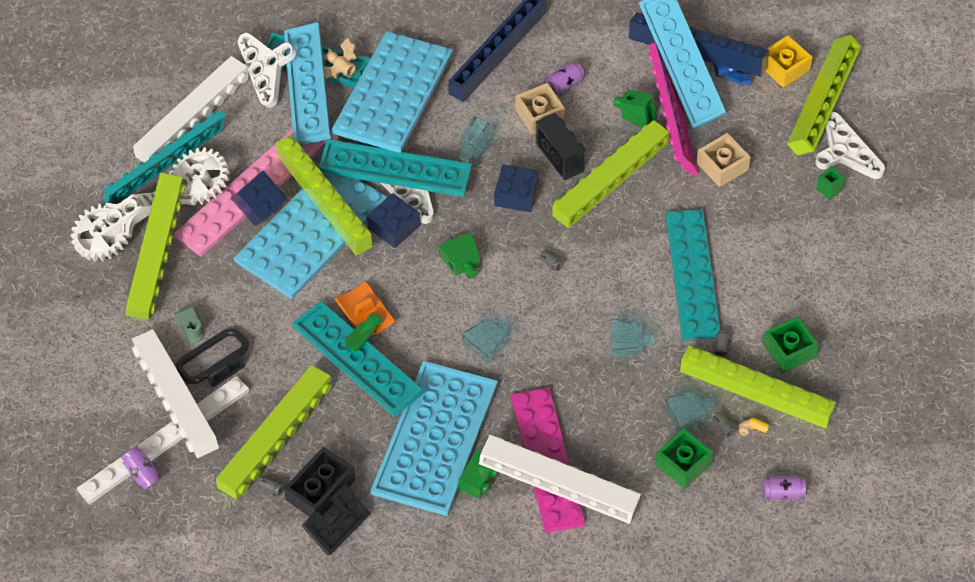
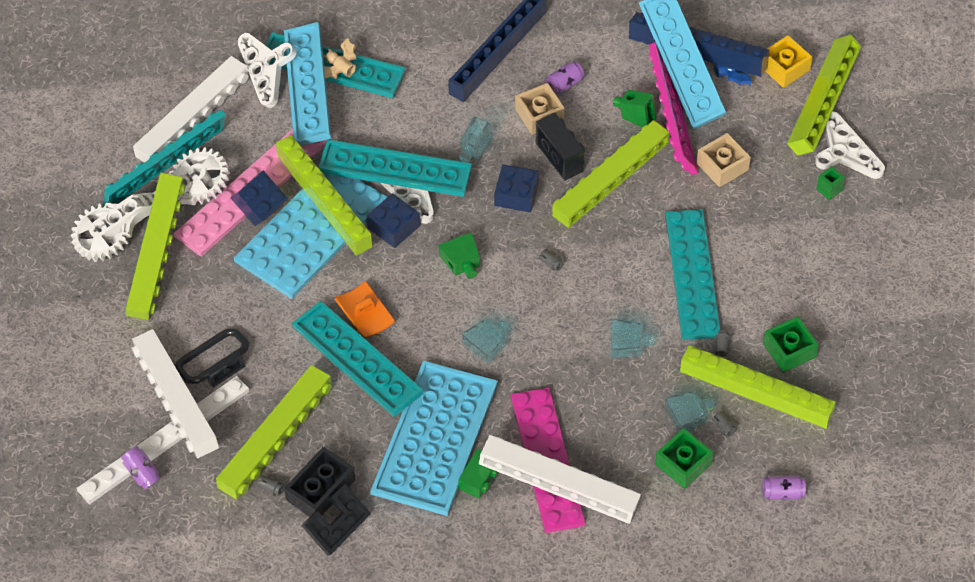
sand green piece [174,305,204,343] -> none
medium azure plate [332,31,453,153] -> none
green piece [345,312,382,352] -> none
arm [739,418,769,436] -> none

